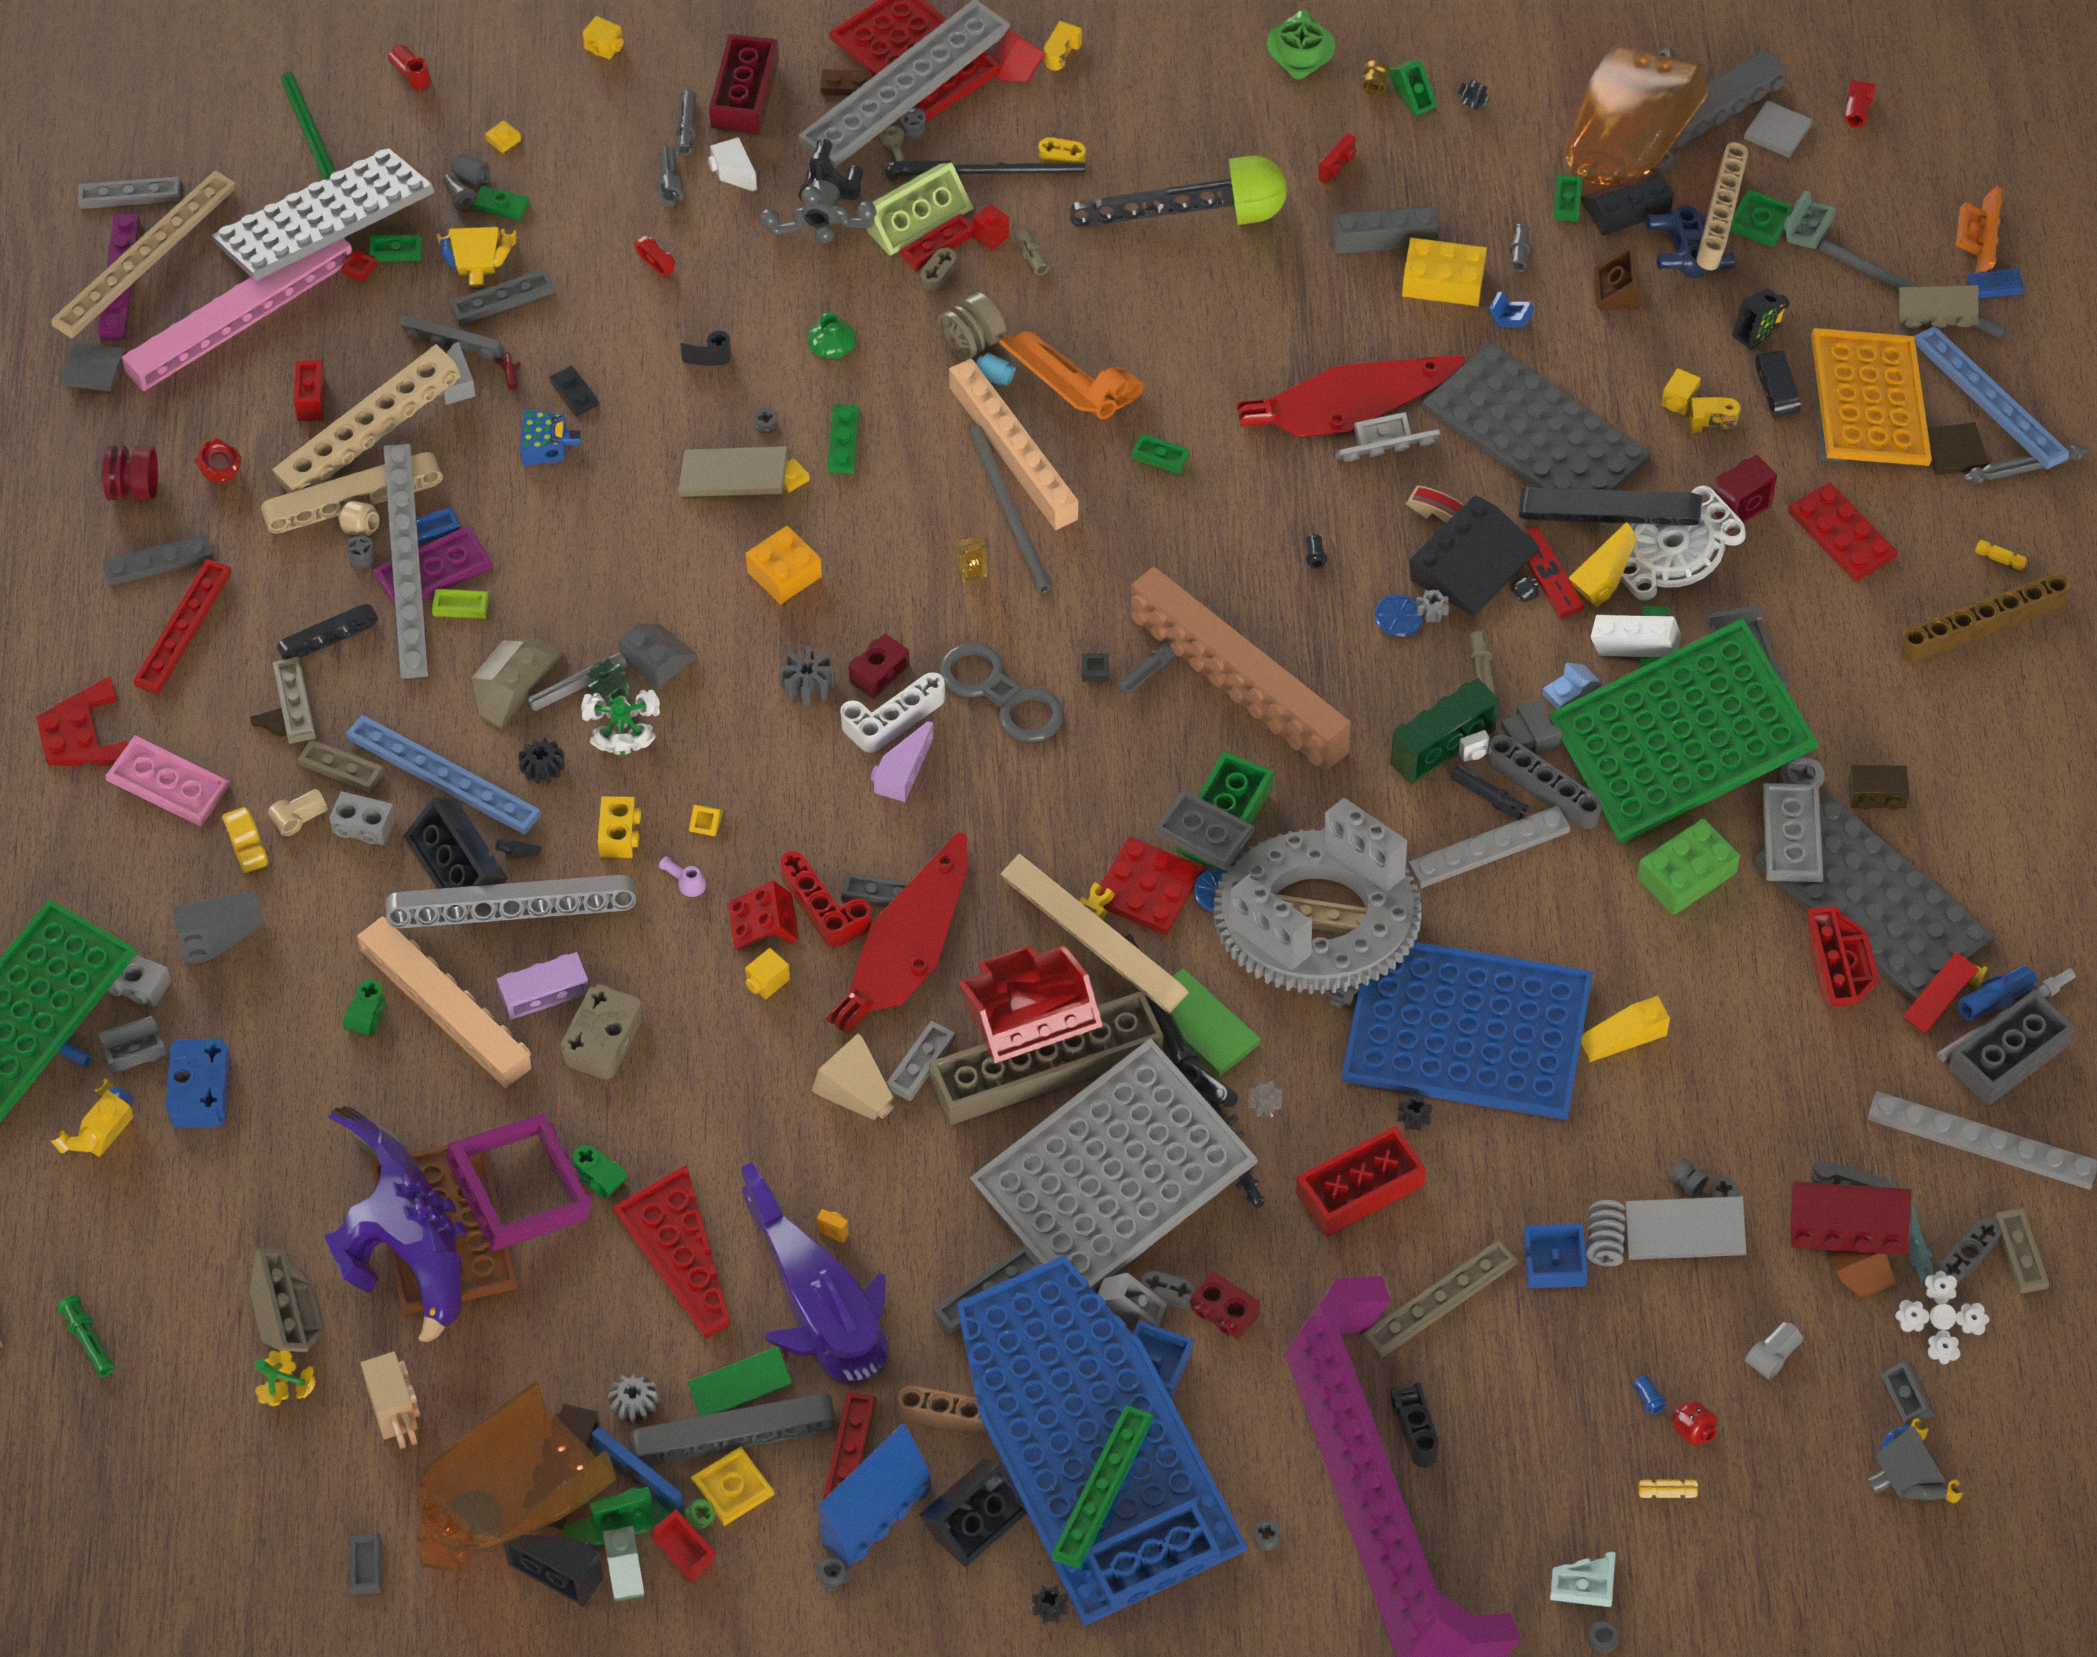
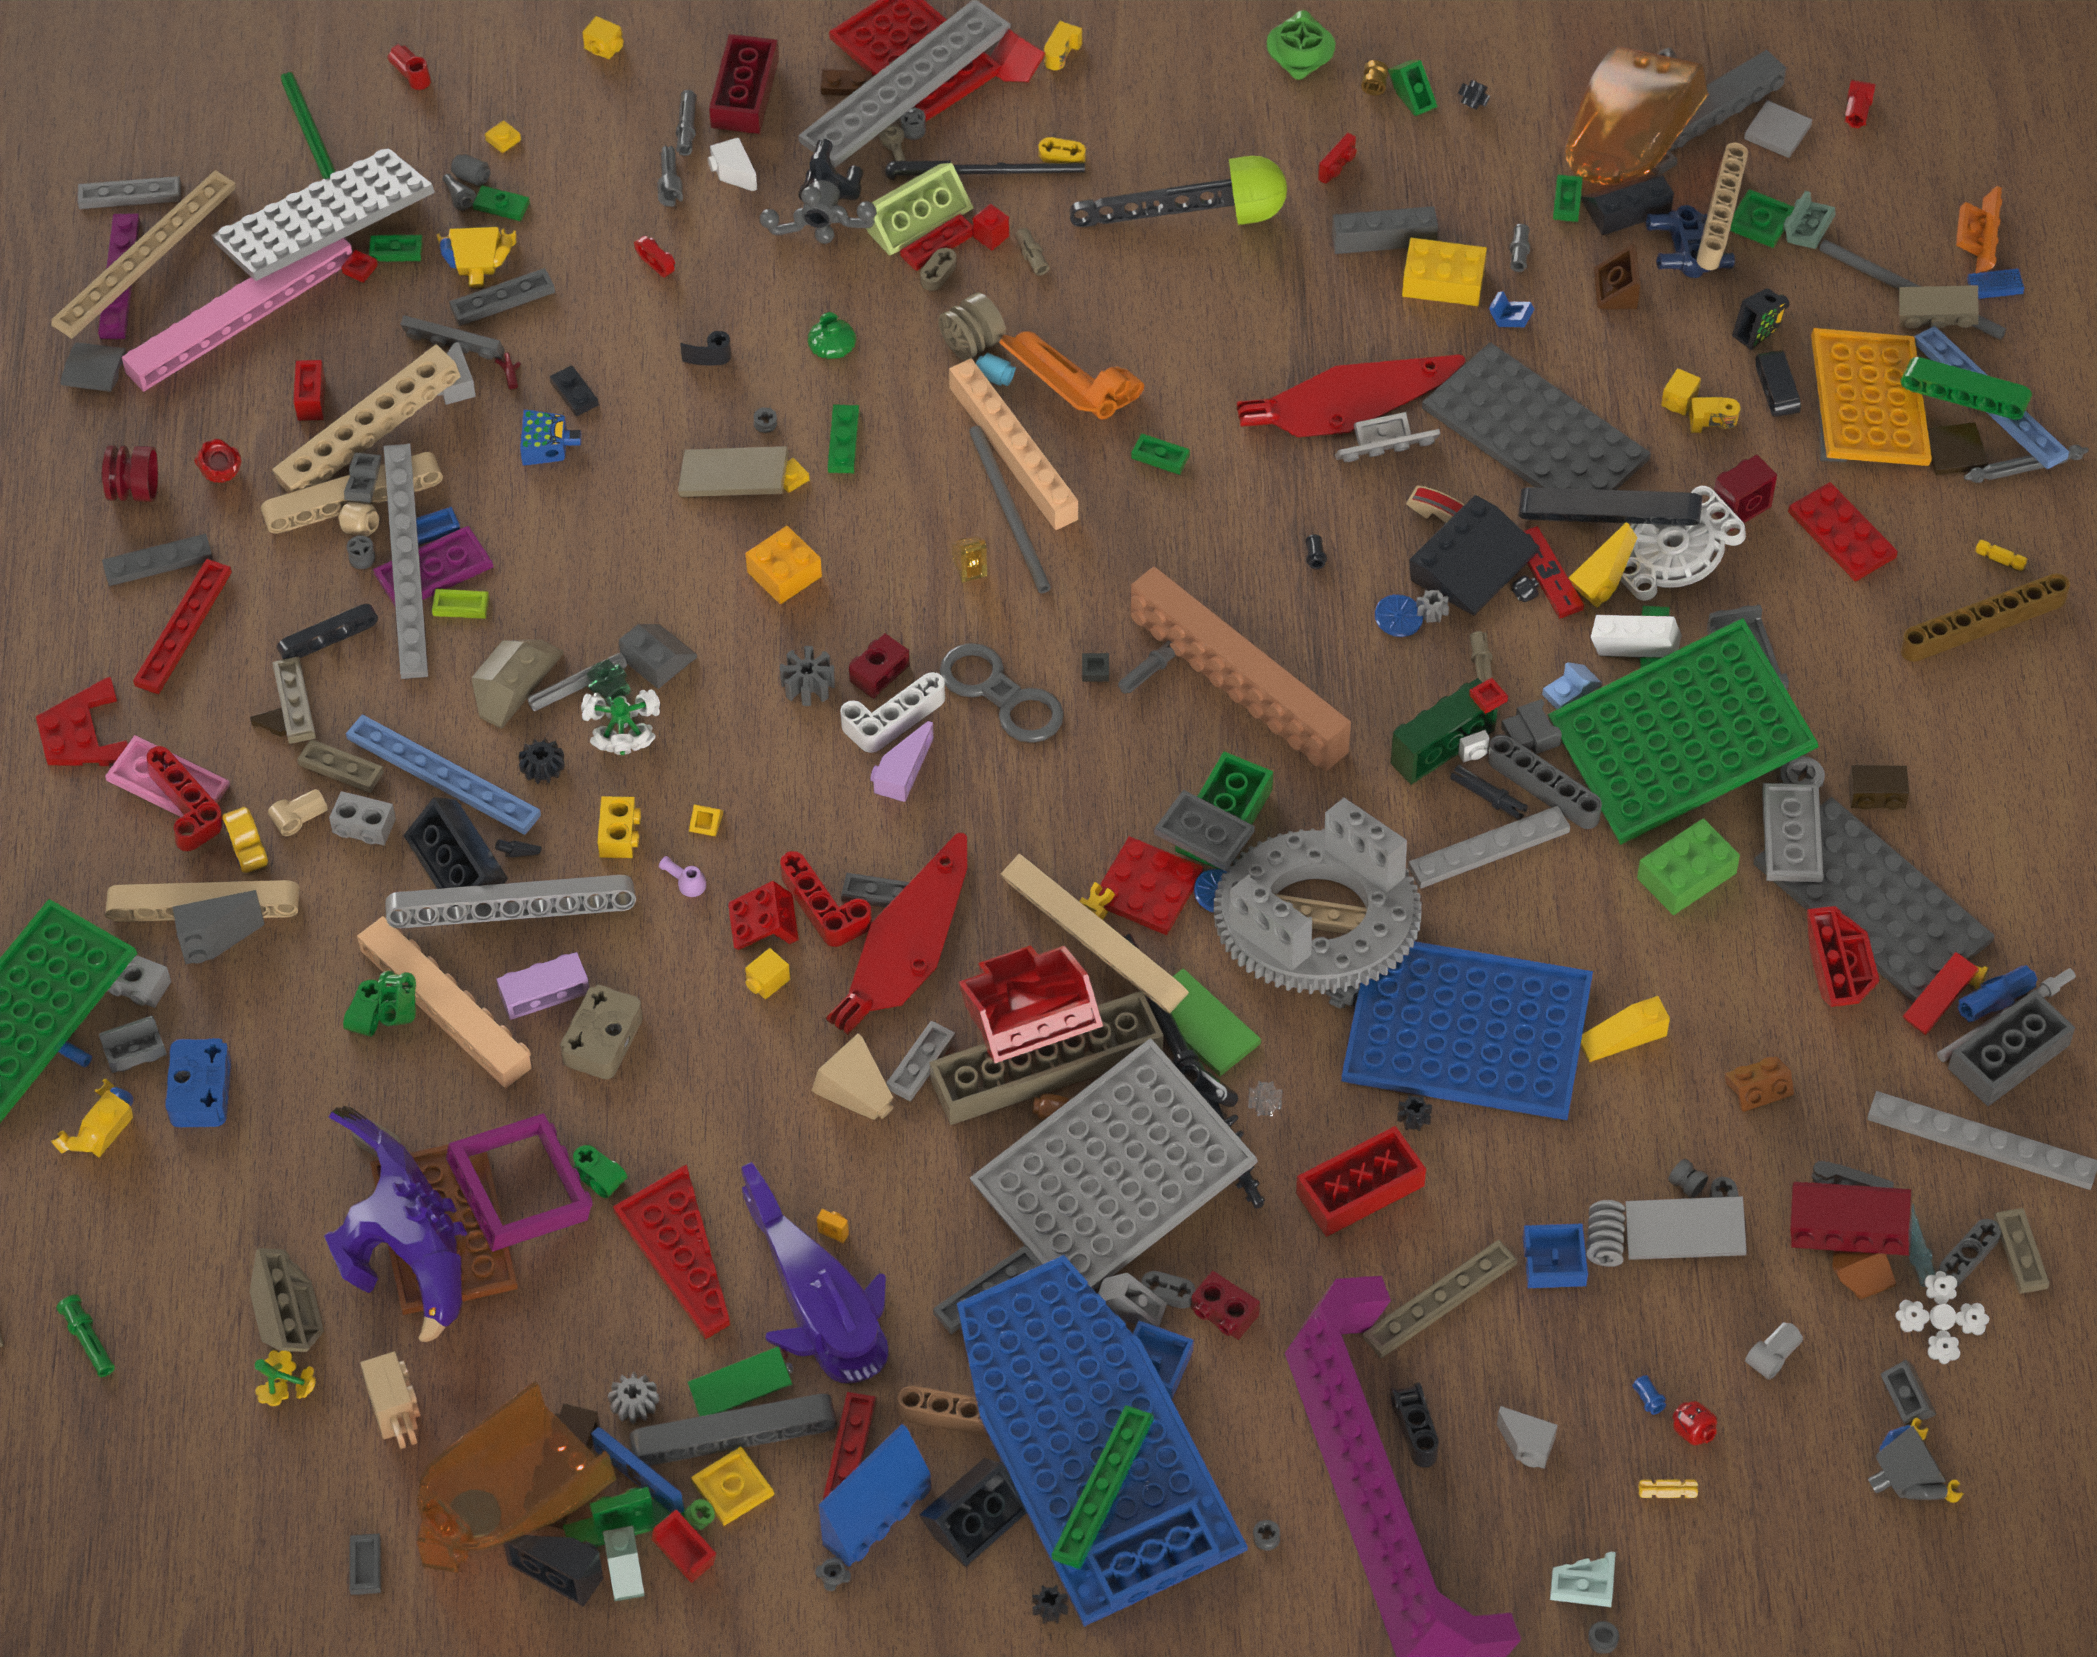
none -> tan beam [105,880,300,922]
none -> red beam [146,746,222,852]
none -> dark grey slope [344,453,381,503]
none -> green piece [378,971,416,1026]
none -> dark orange plant [1032,1094,1070,1121]
none -> red tile [1469,677,1508,714]
none -> light grey slope [1497,1406,1558,1469]
none -> dark orange bracket [1725,1056,1794,1112]
none -> green beam [1900,357,2032,420]

